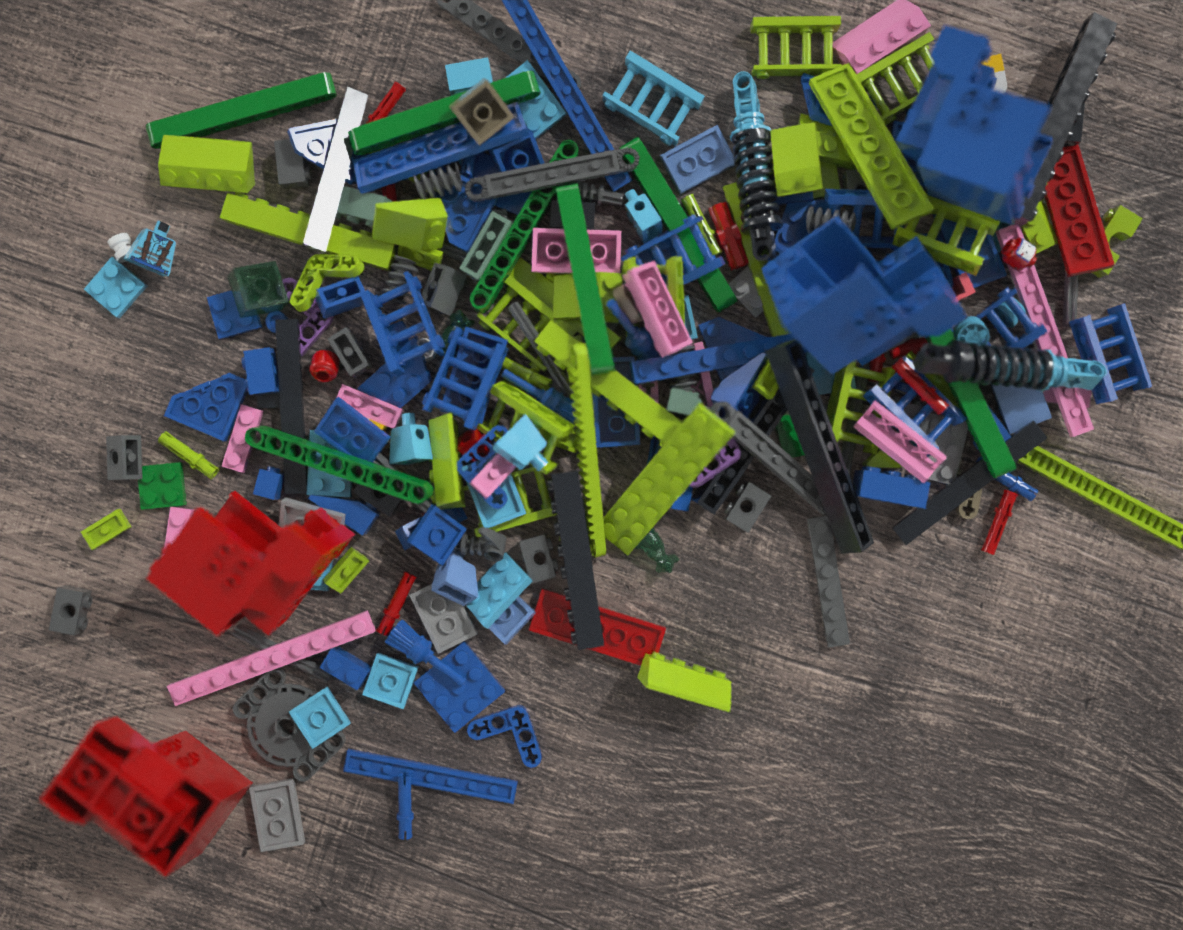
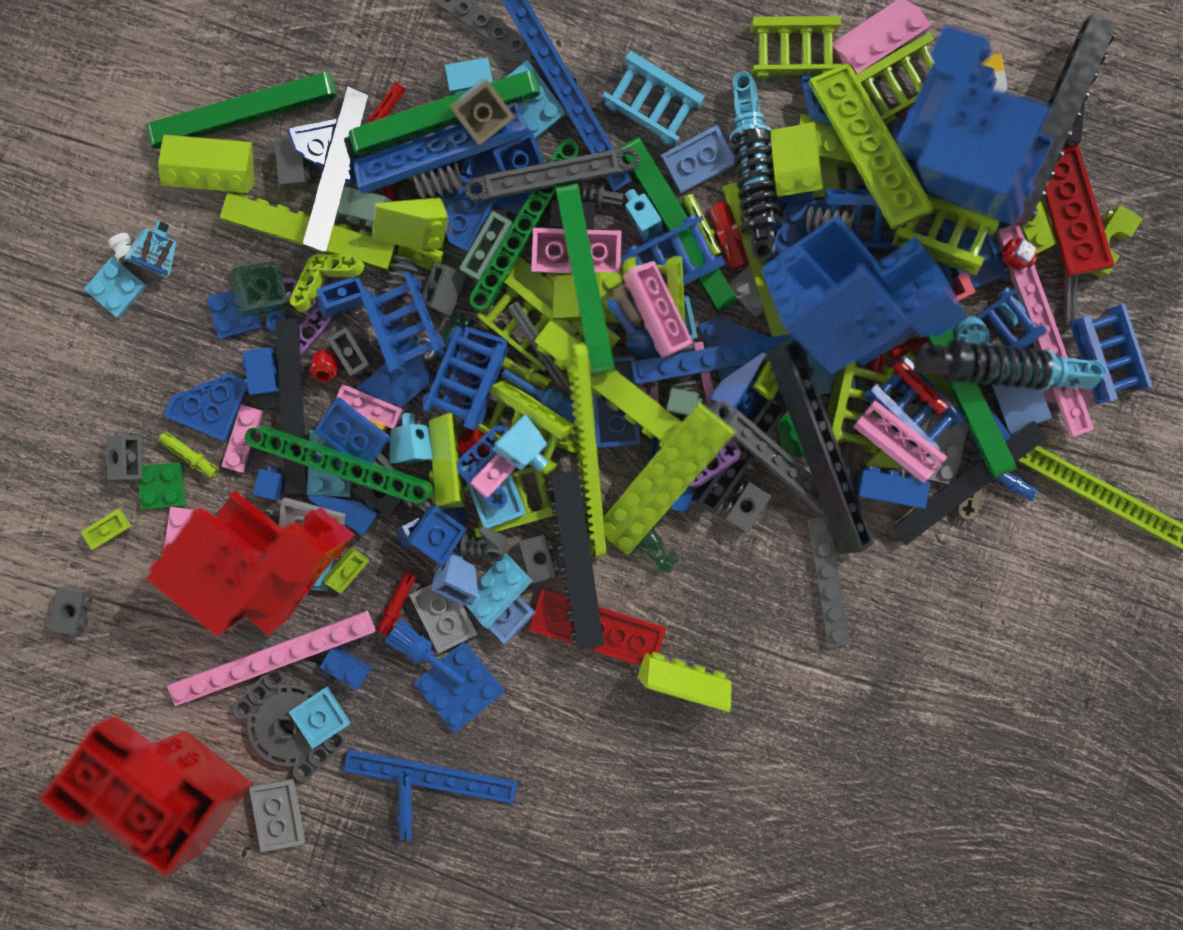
medium azure plate [362,653,419,709] -> none
blue beam [467,705,542,768] -> none
red pin [981,490,1018,555] -> none

